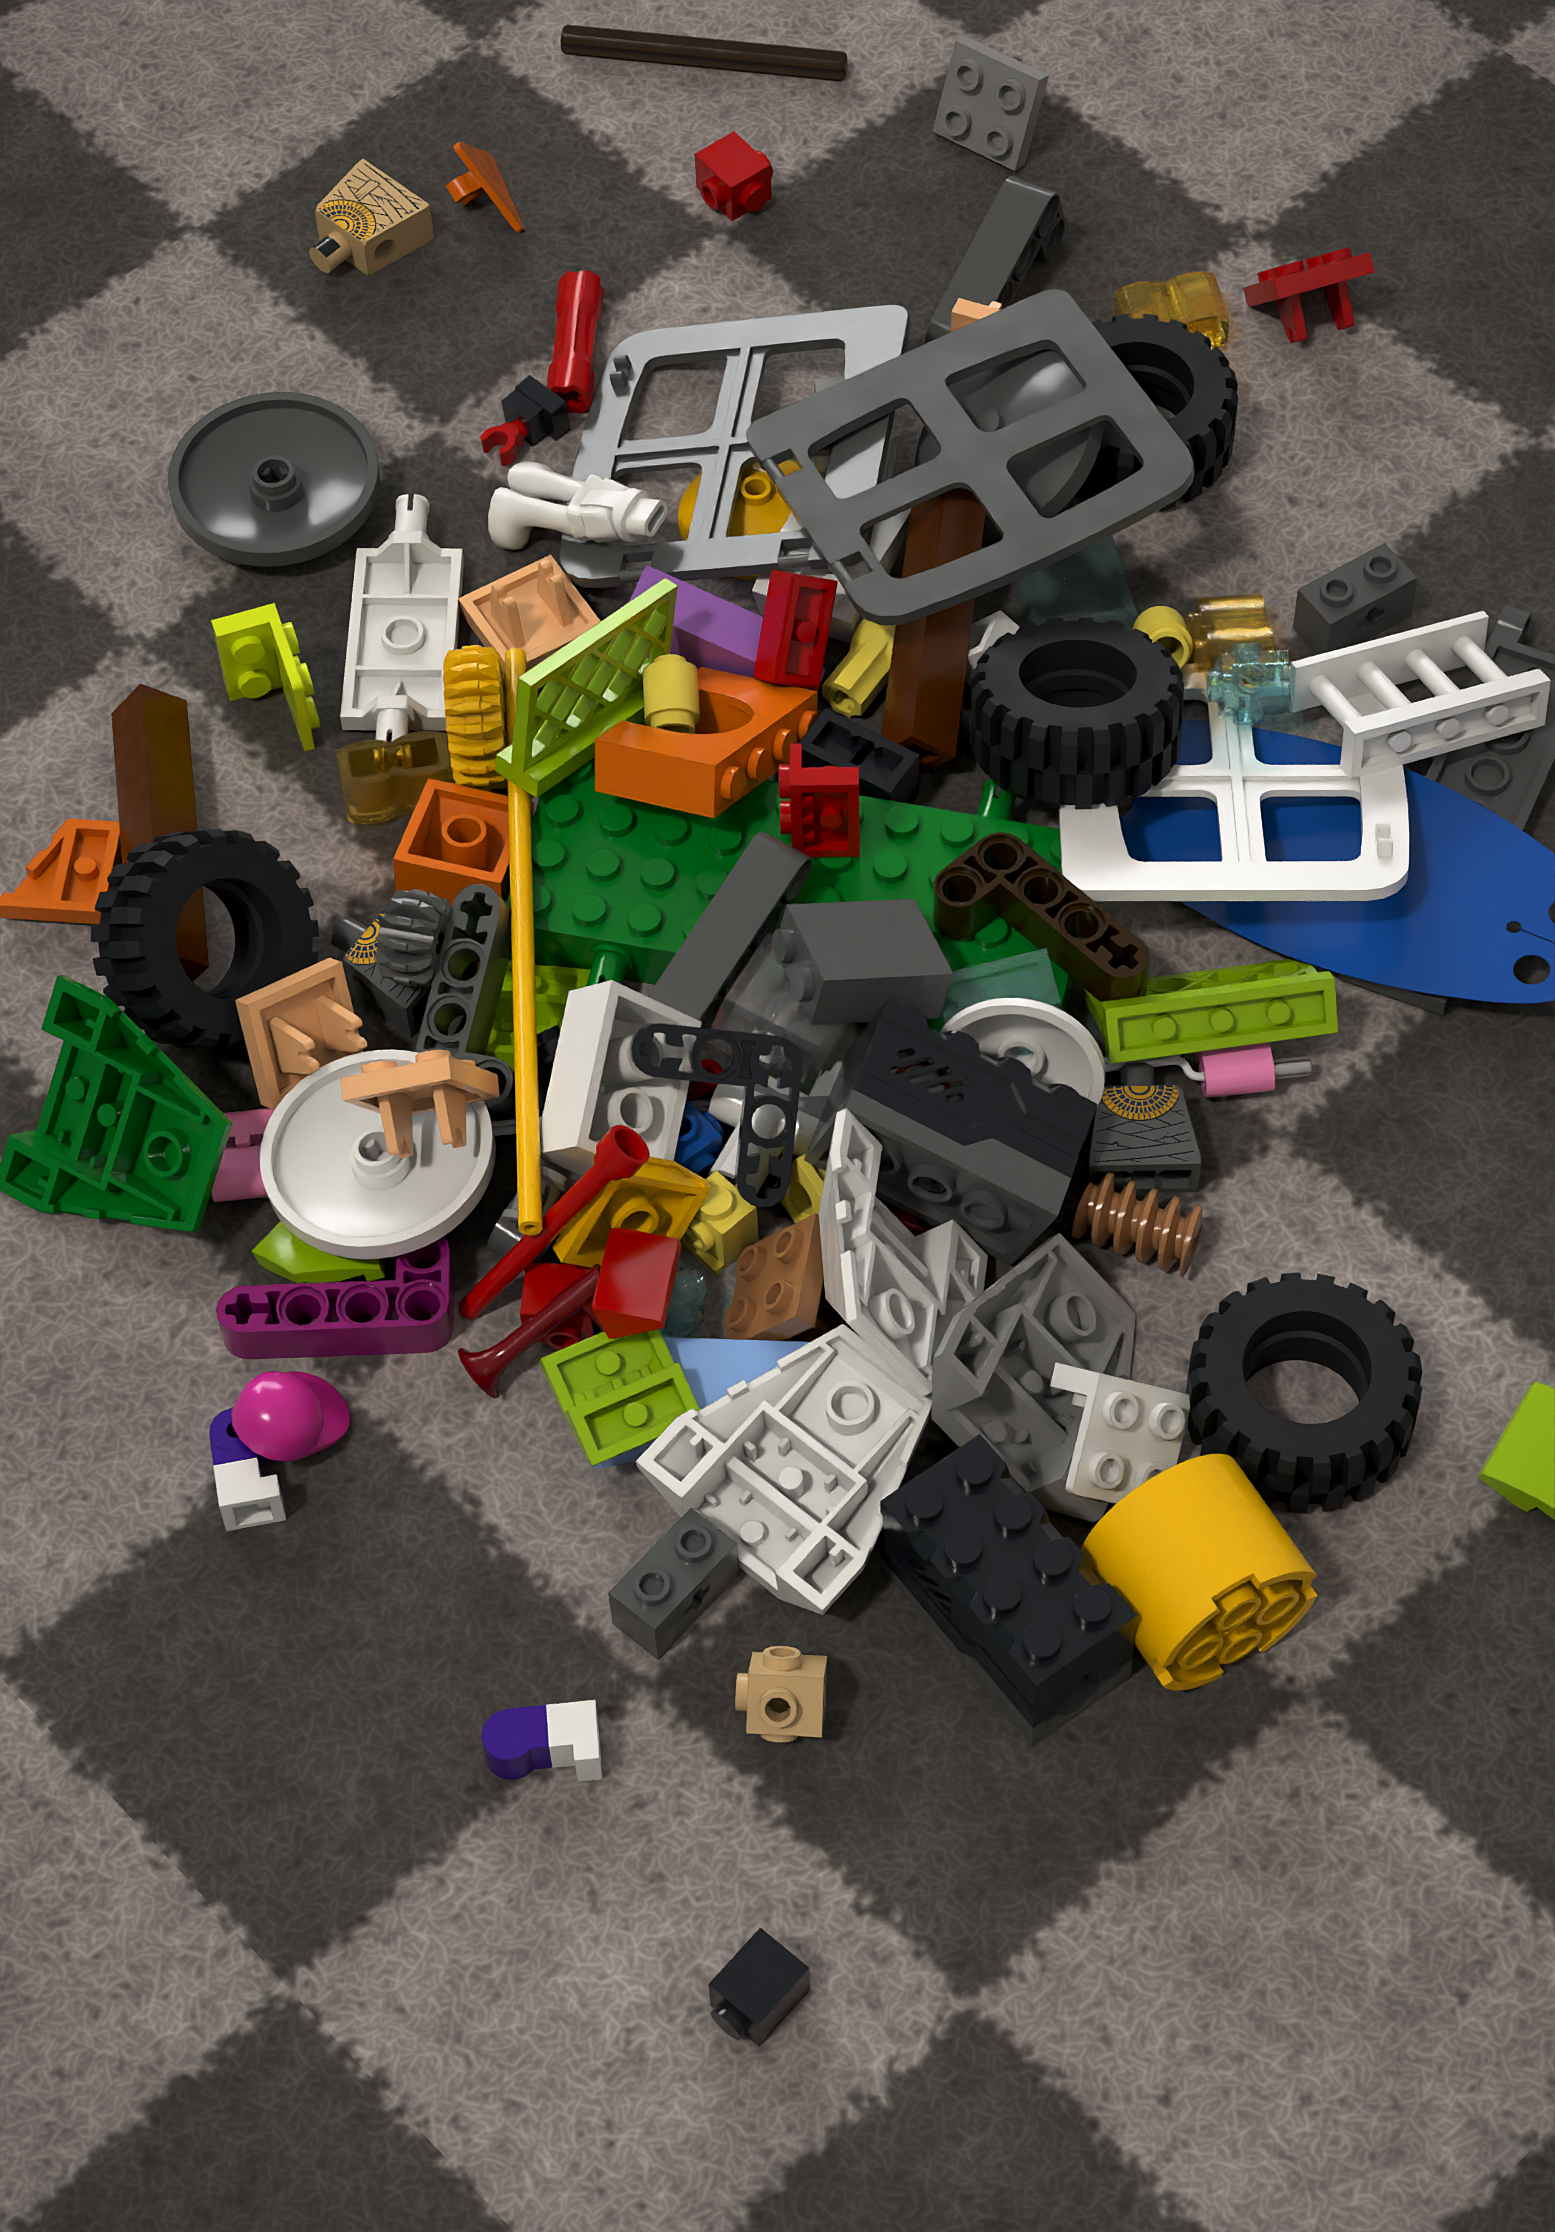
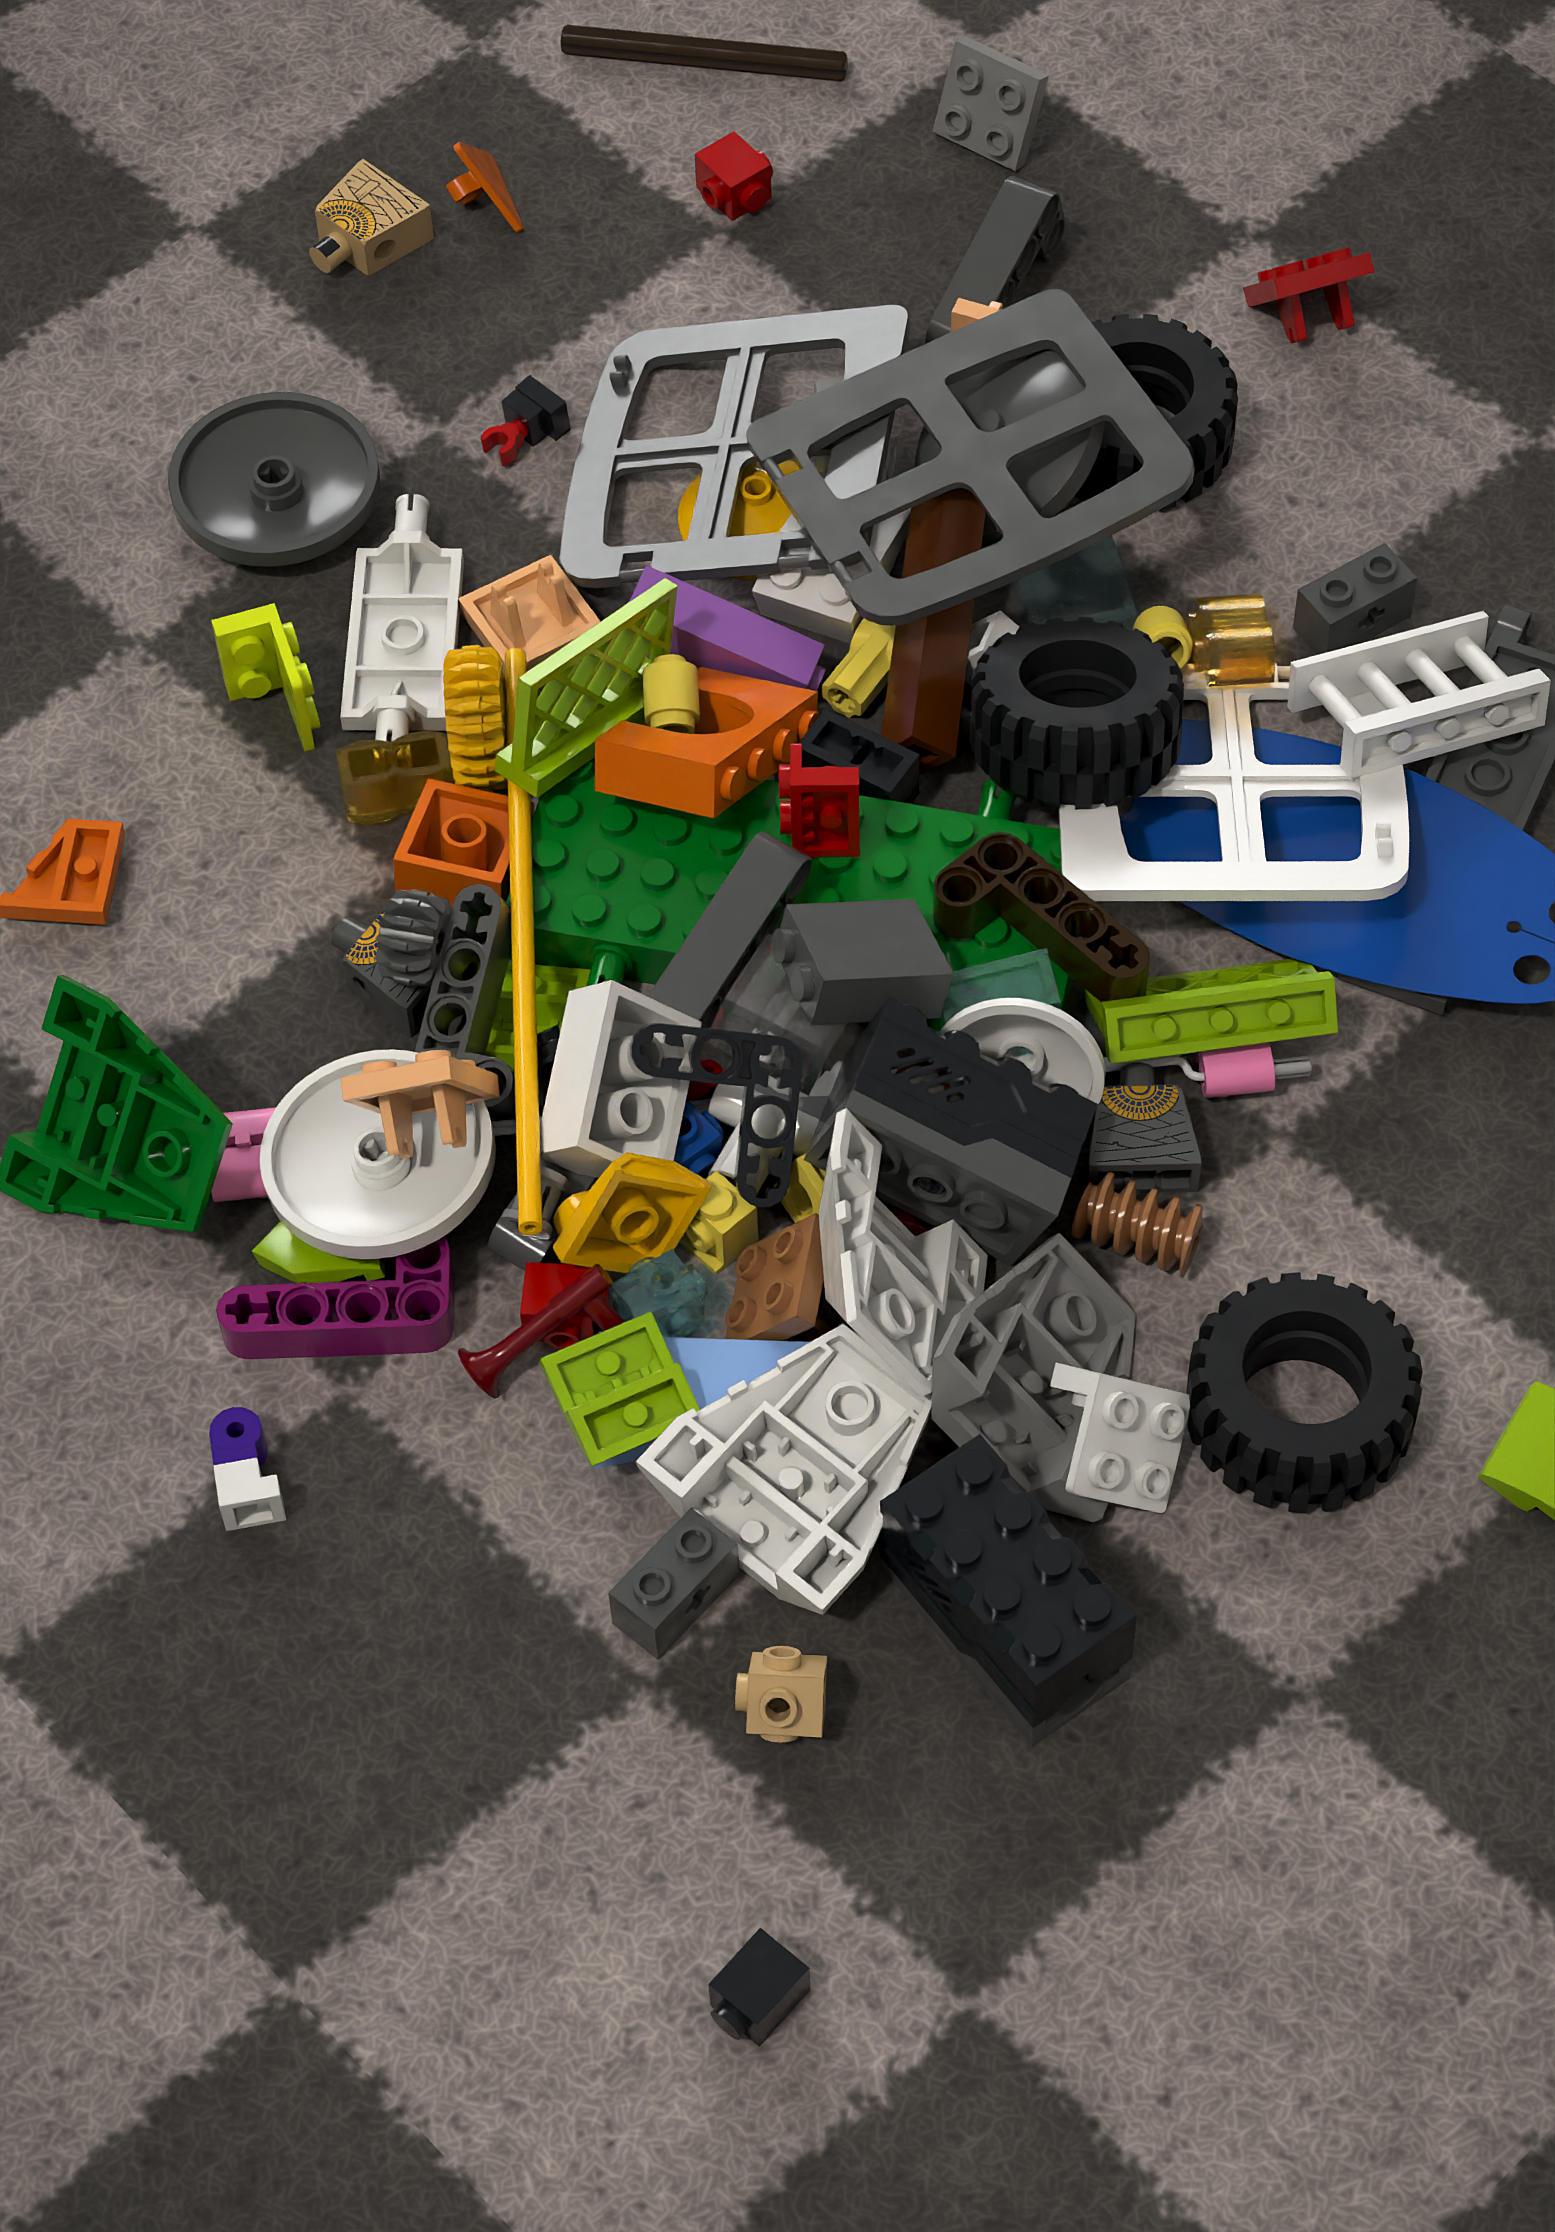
black tyre [91,829,319,1049] -> none
reddish brown brick [111,684,209,982] -> none
dark pink cap [231,1371,350,1462] -> none
light nougat plate [235,958,367,1110] -> none
red piece [459,1125,650,1319] -> none
leg [481,1700,602,1782] -> none
white piece [488,461,668,550] -> none
red axle [546,270,604,414] -> none
red slope [592,1228,682,1339] -> none
red slope [754,570,838,689] -> none
yellow brick [1081,1454,1318,1691] -> none
clear yellow brick [1114,271,1229,349] -> none
clear light blue brick [1207,643,1291,725] -> none

